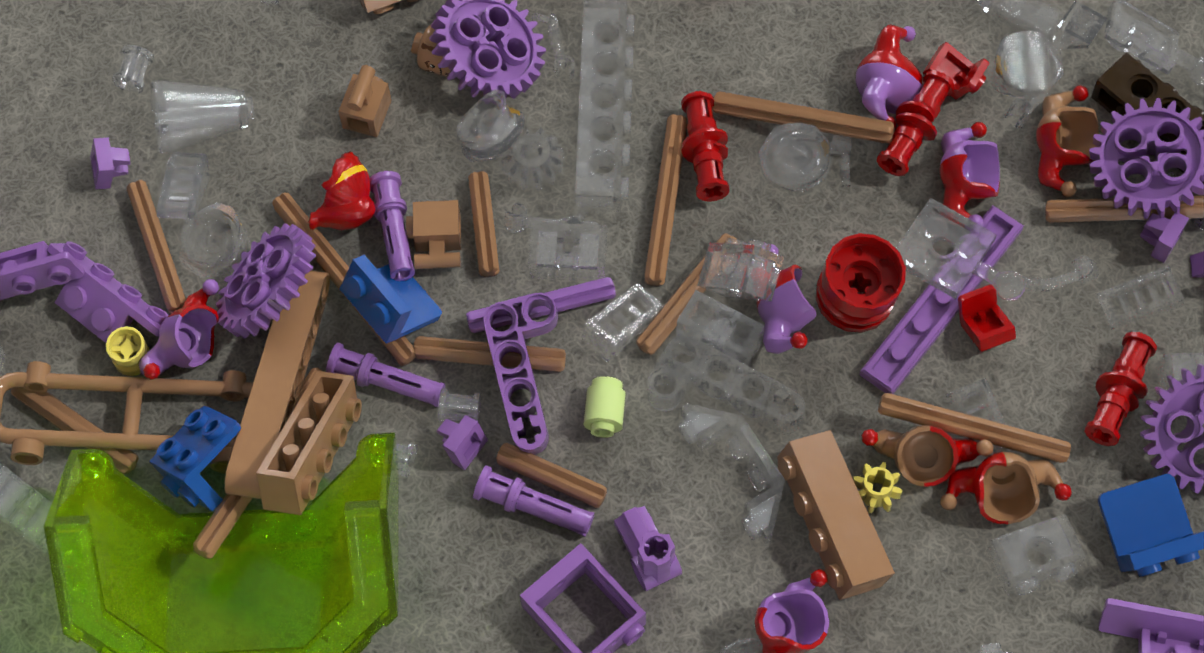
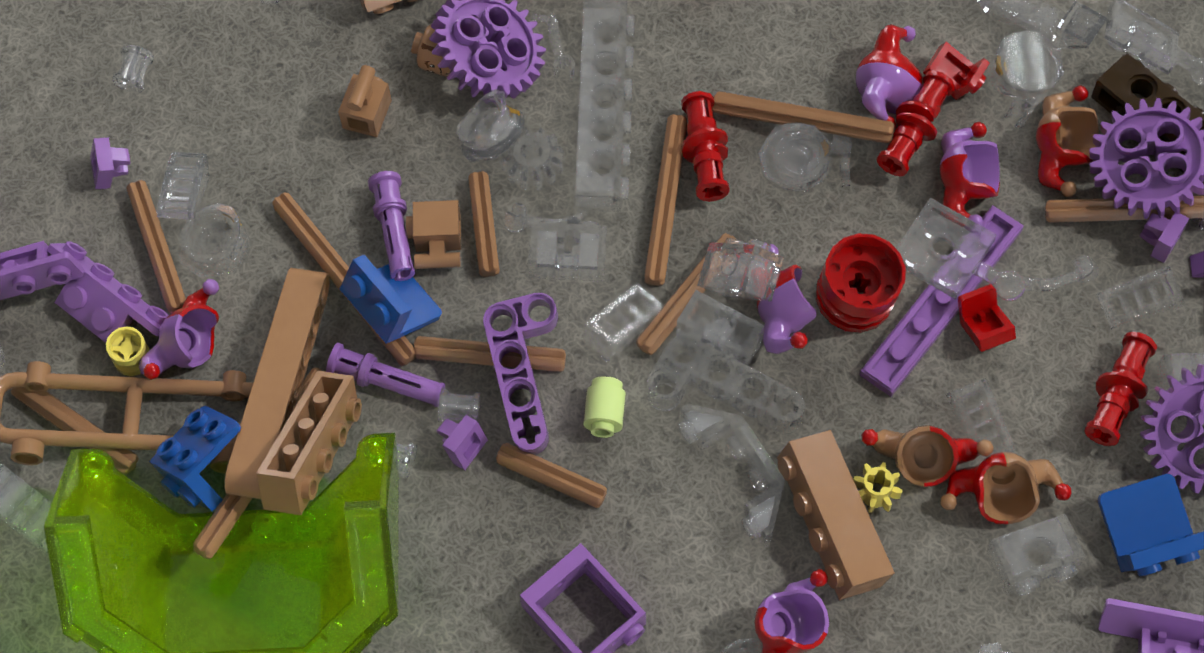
clear cone [150,80,254,154] -> none
medium lavender gear [216,223,316,338] -> none
red hair [308,151,376,231] -> none
medium lavender axle [467,277,616,333] -> none
medium lavender pin [473,465,595,537] -> none
medium lavender piece [614,506,682,591] -> none
medium nougat axle [878,393,1071,463] -> none

